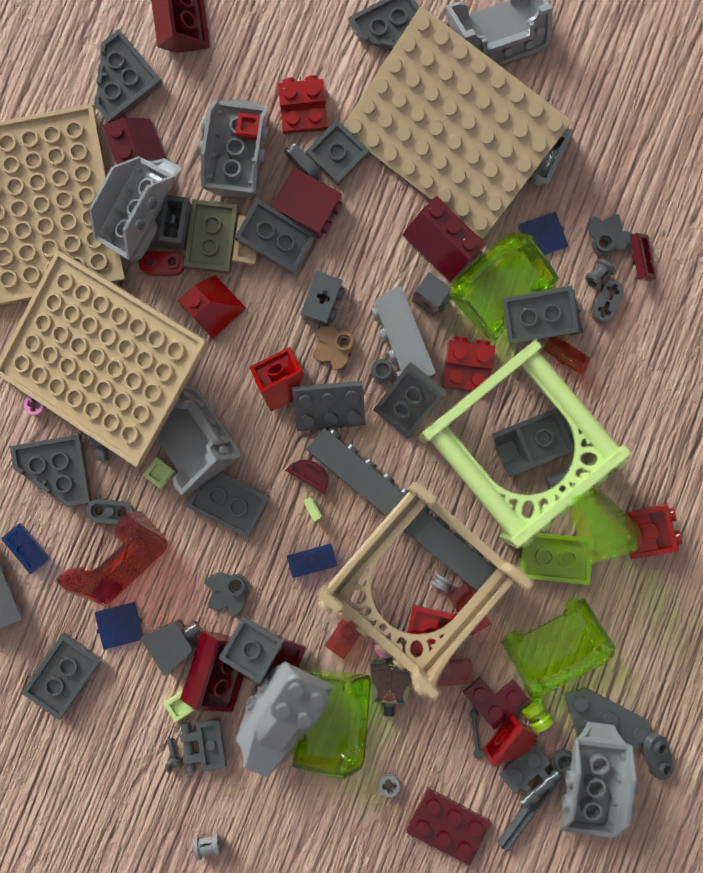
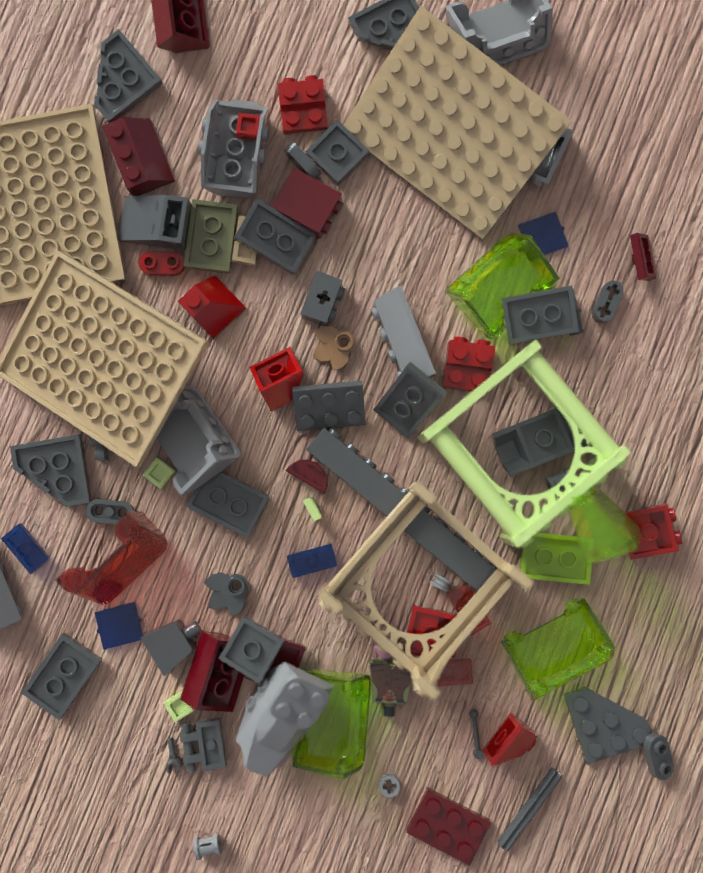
bright pink bush [24,396,48,416] -> none
light grey slope [89,156,182,261] -> none
clear red plate [324,618,361,659] -> none
dark grey plate [371,359,394,382] -> none
dark red slope [402,195,486,282] -> none
dark grey brick [412,272,452,316] -> none
dark red plate [463,676,529,730] -> none
dark grey plate [499,744,562,808] -> none
lime wheel [521,699,554,733] -> none
clear red plate [543,336,590,374] -> none
dark grey plate [552,749,573,773] -> none
light grey slope [561,722,638,838] -> none
dark grey bush [585,259,616,290] -> none
dark grey plate [588,214,633,256] -> none

